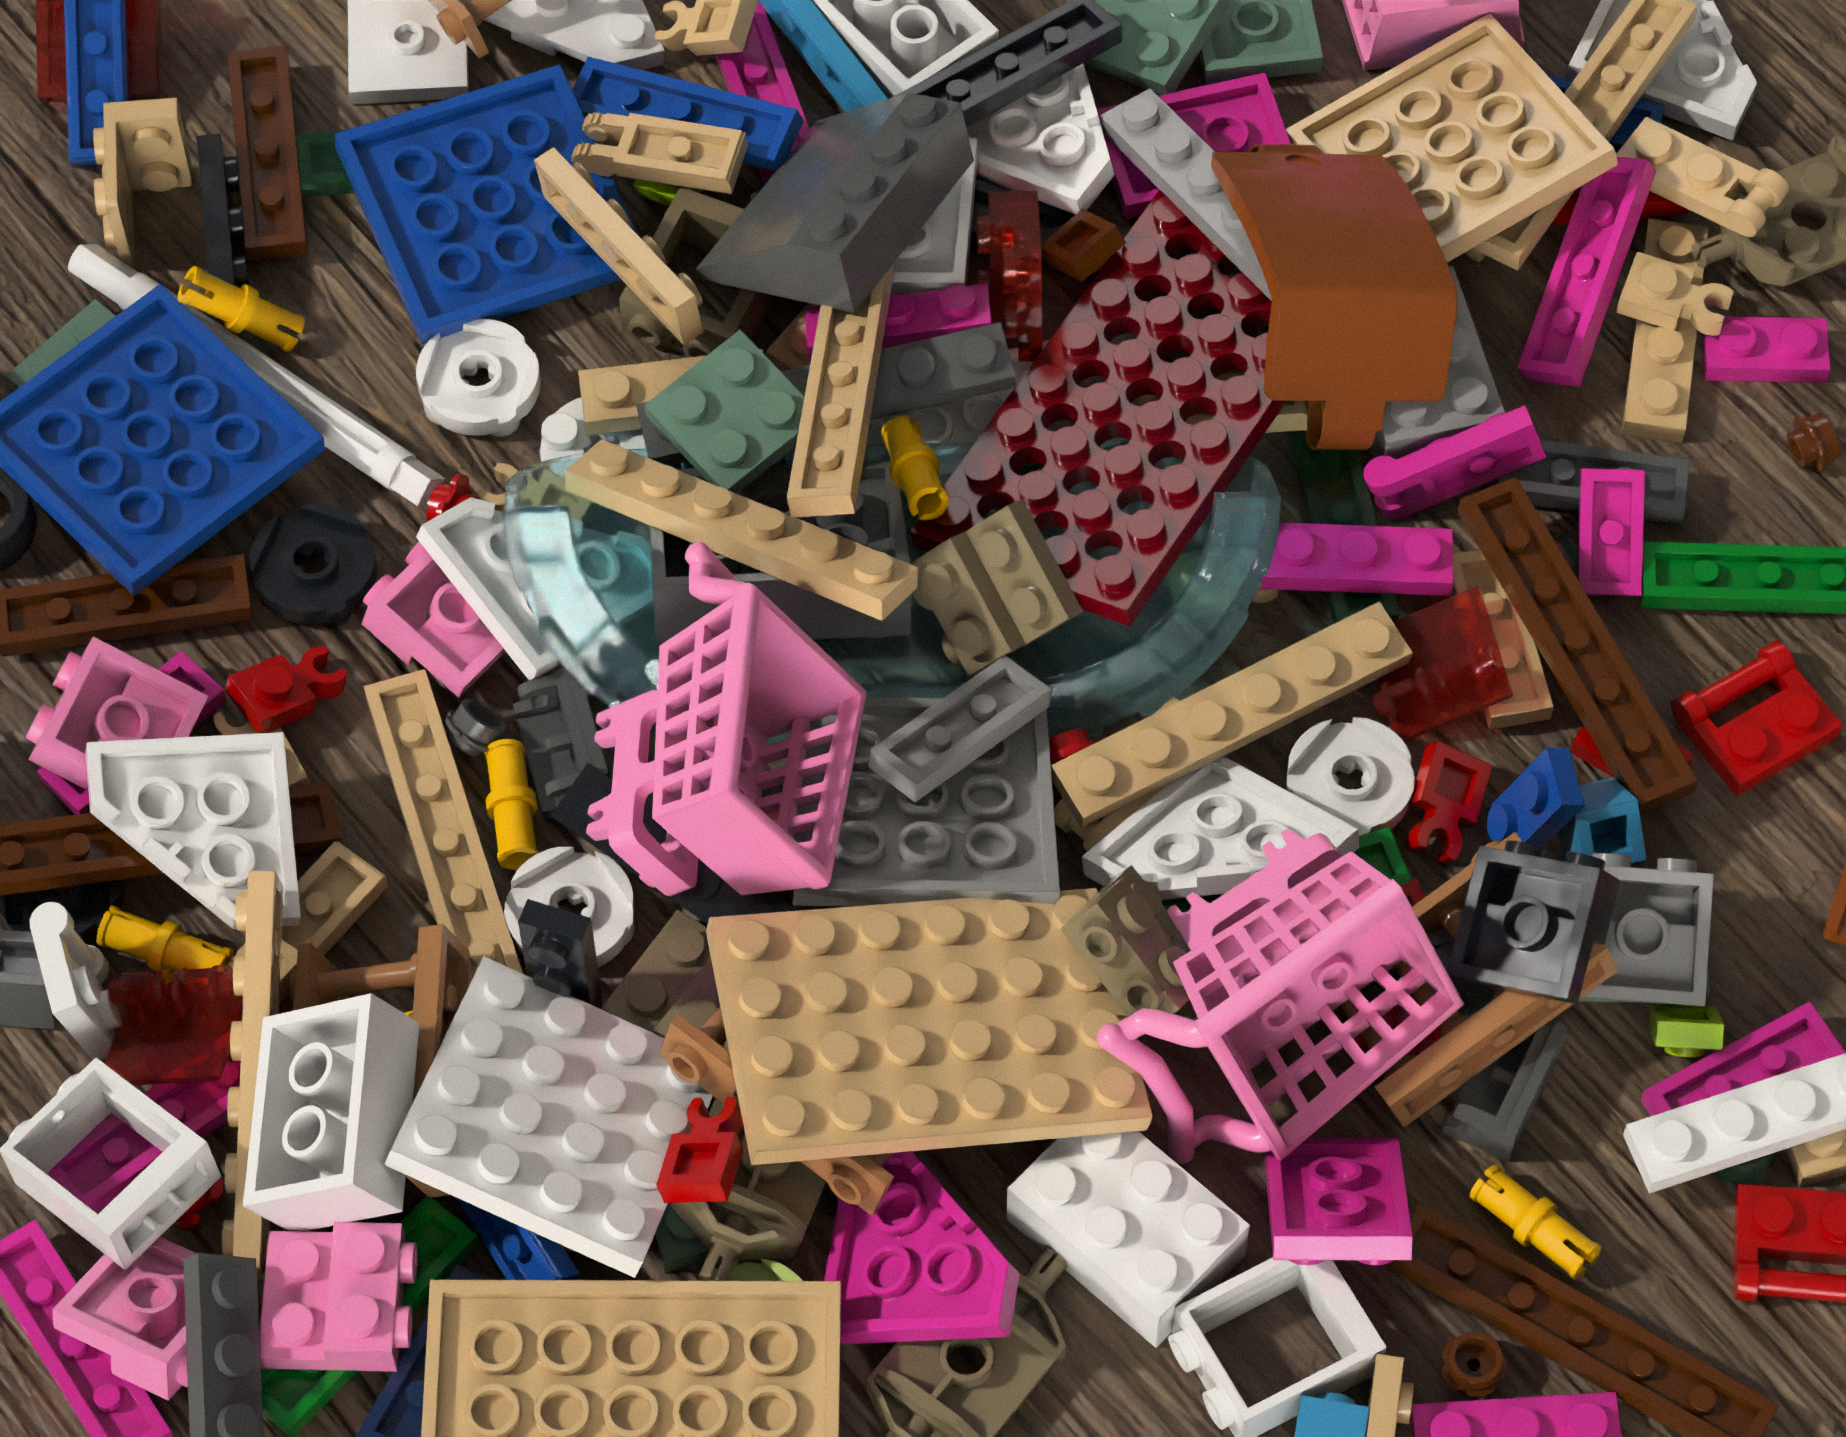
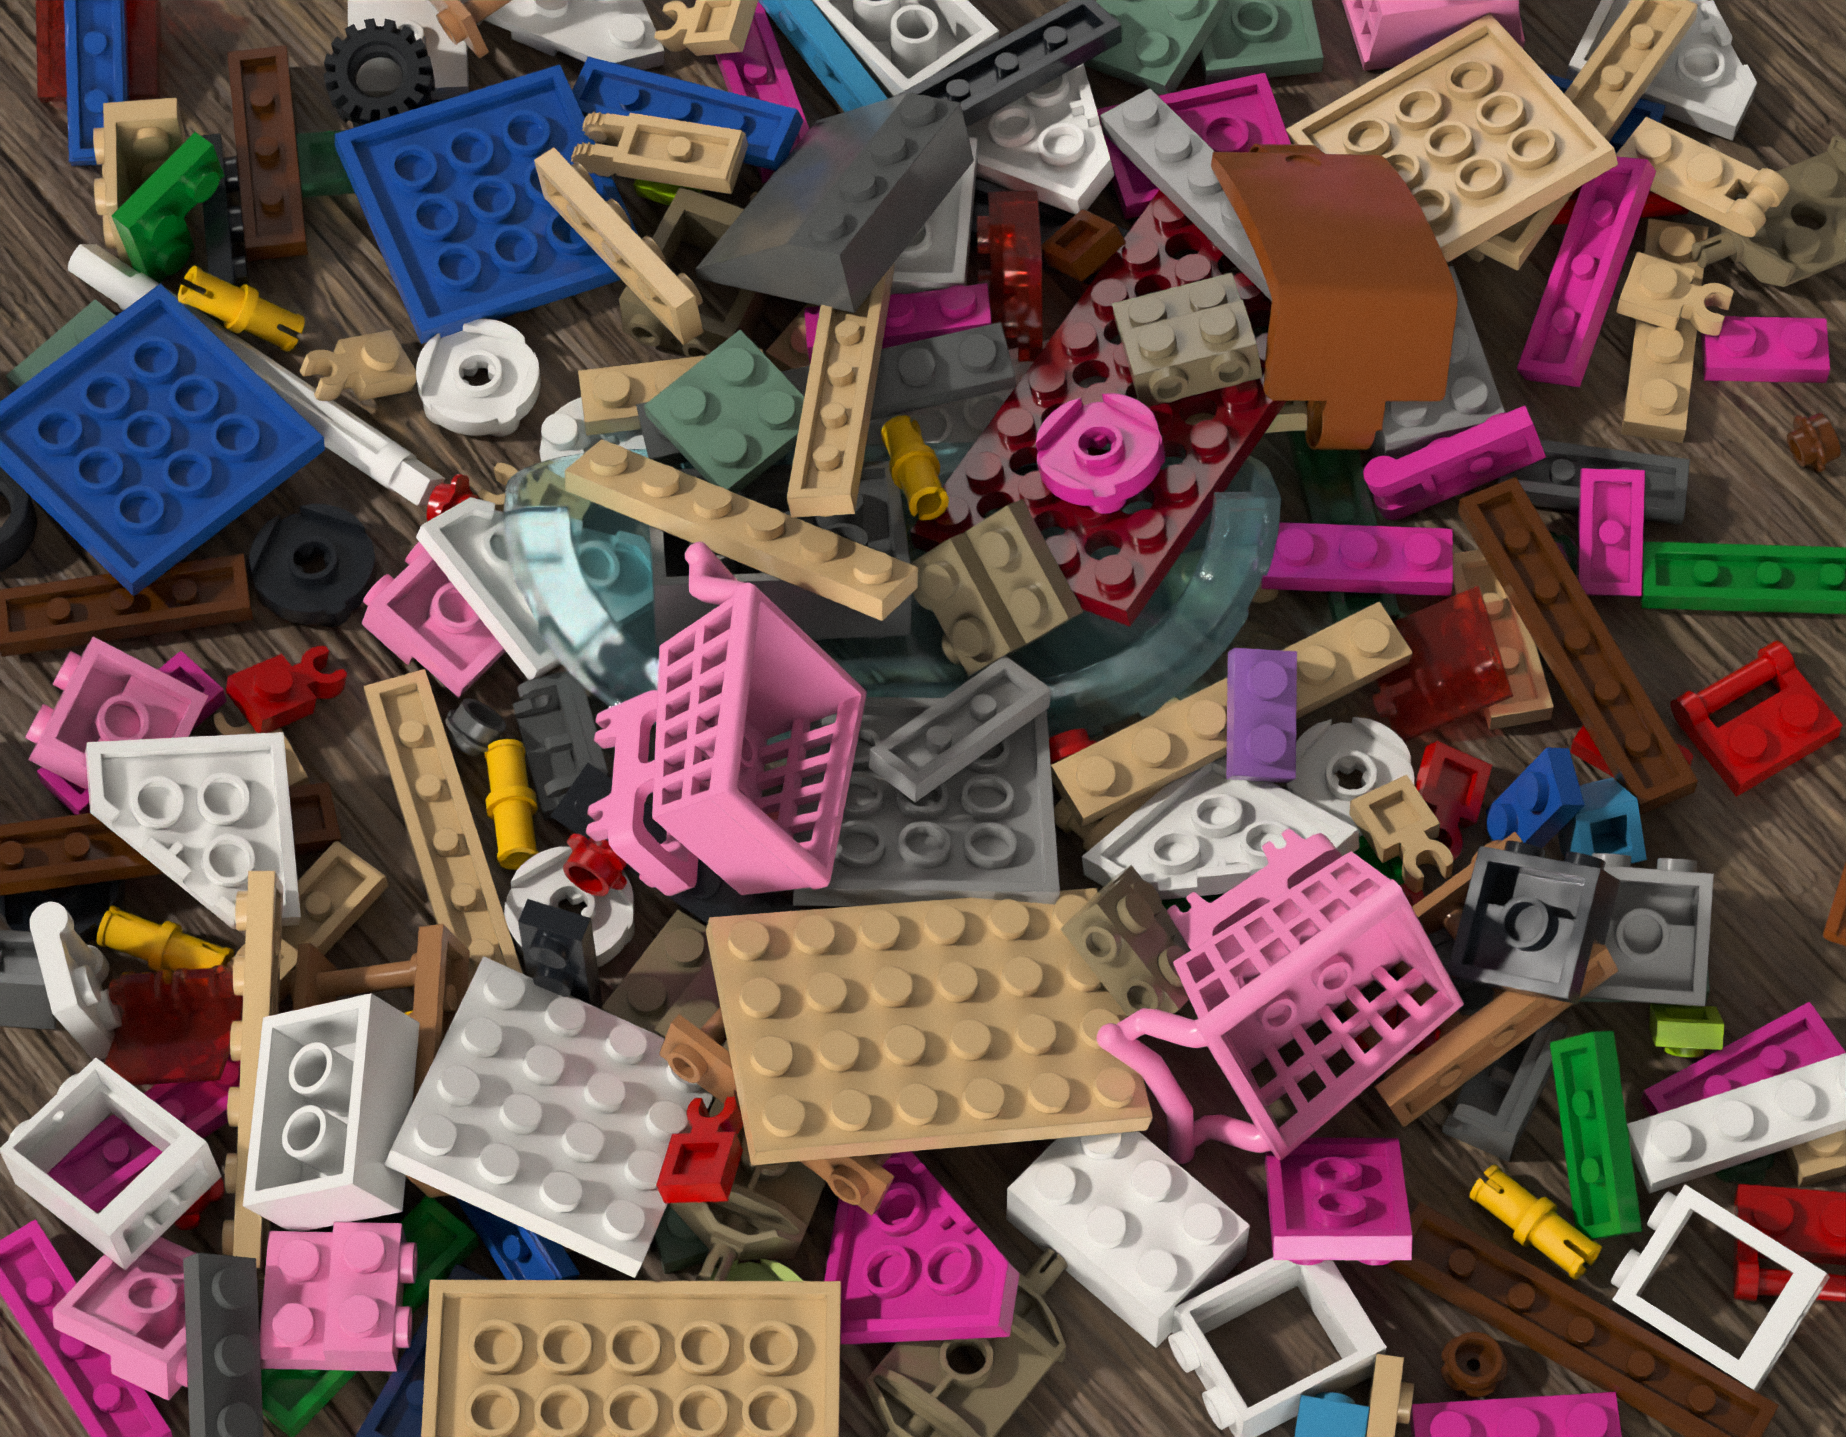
none -> green plate [112,132,225,284]
none -> tan plate [300,330,416,401]
none -> black tyre [323,18,435,128]
none -> red plate [563,834,627,896]
none -> dark pink plate [1036,393,1165,514]
none -> dark tan plate [1112,272,1263,407]
none -> medium lavender plate [1226,648,1297,783]
none -> tan plate [1349,774,1453,893]
none -> green plate [1550,1031,1642,1241]
none -> white window [1611,1185,1830,1392]

